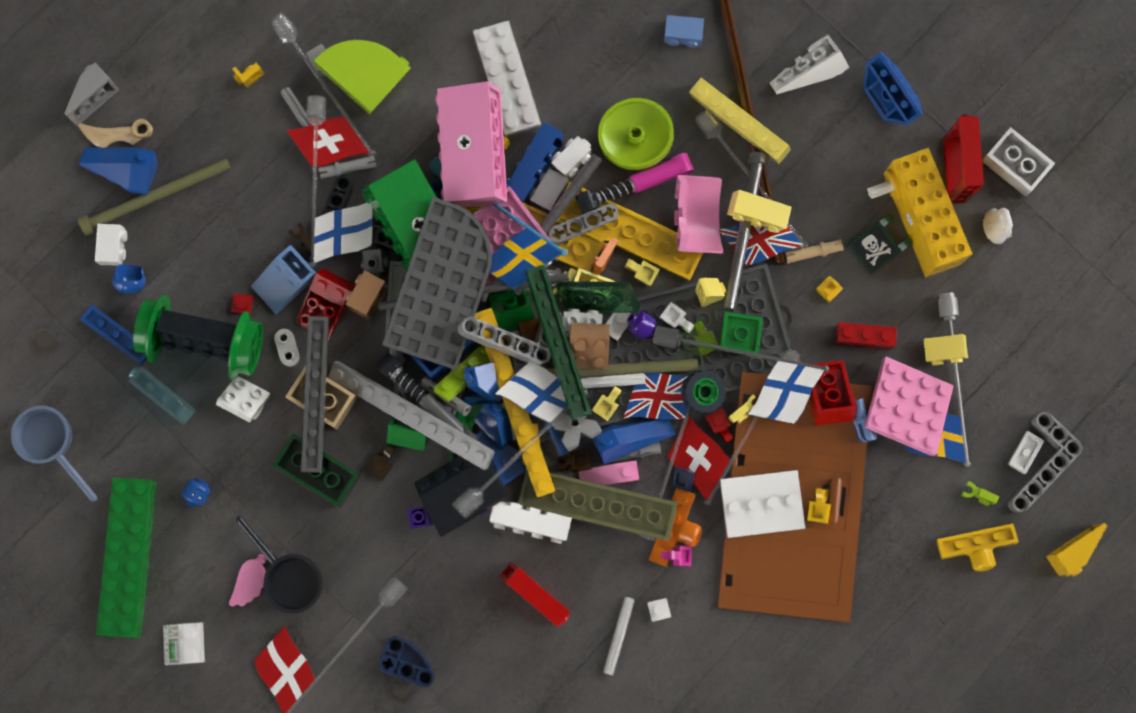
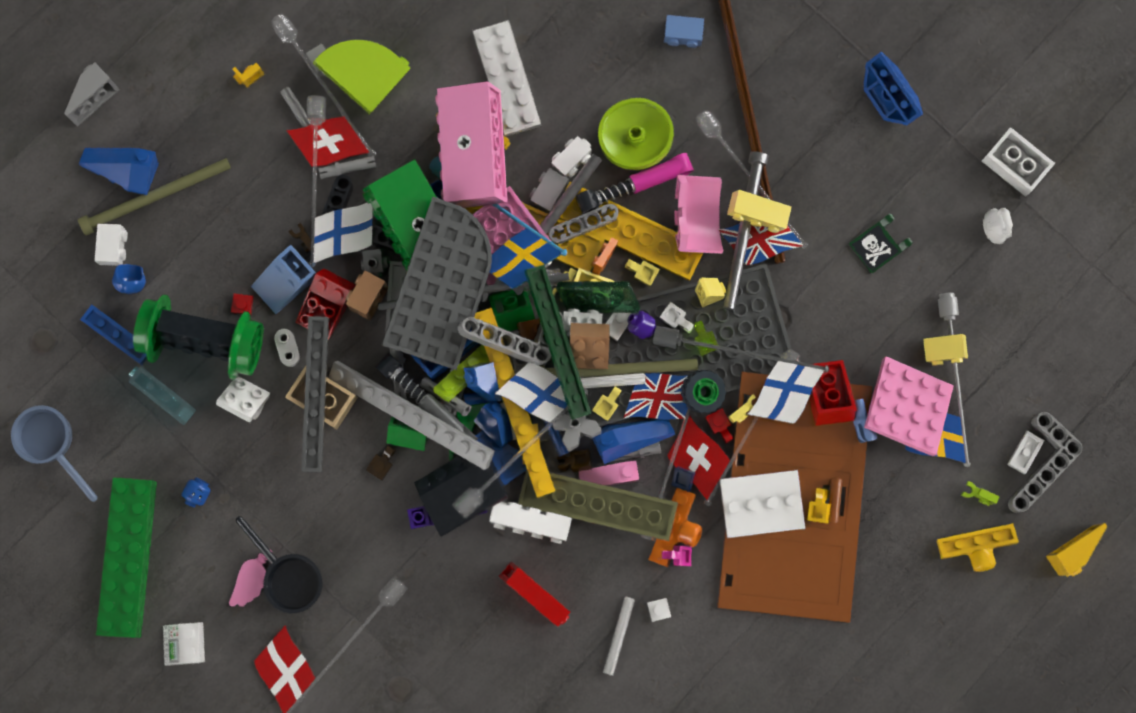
tan piece [78,119,153,148] -> none
dark green brick [272,433,361,508] -> none
dark blue beam [379,636,435,687] -> none
blue wedge [506,122,563,203] -> none
light yellow brick [689,78,791,165] -> none
green plate [720,312,763,353] -> none
white wedge [770,35,849,94] -> none
tan pin [785,239,843,264] -> none
yellow tile [816,276,843,303] -> none
red brick [835,322,897,350] -> none
yellow piece [867,148,972,278] -> none
red window [943,114,984,204] -> none

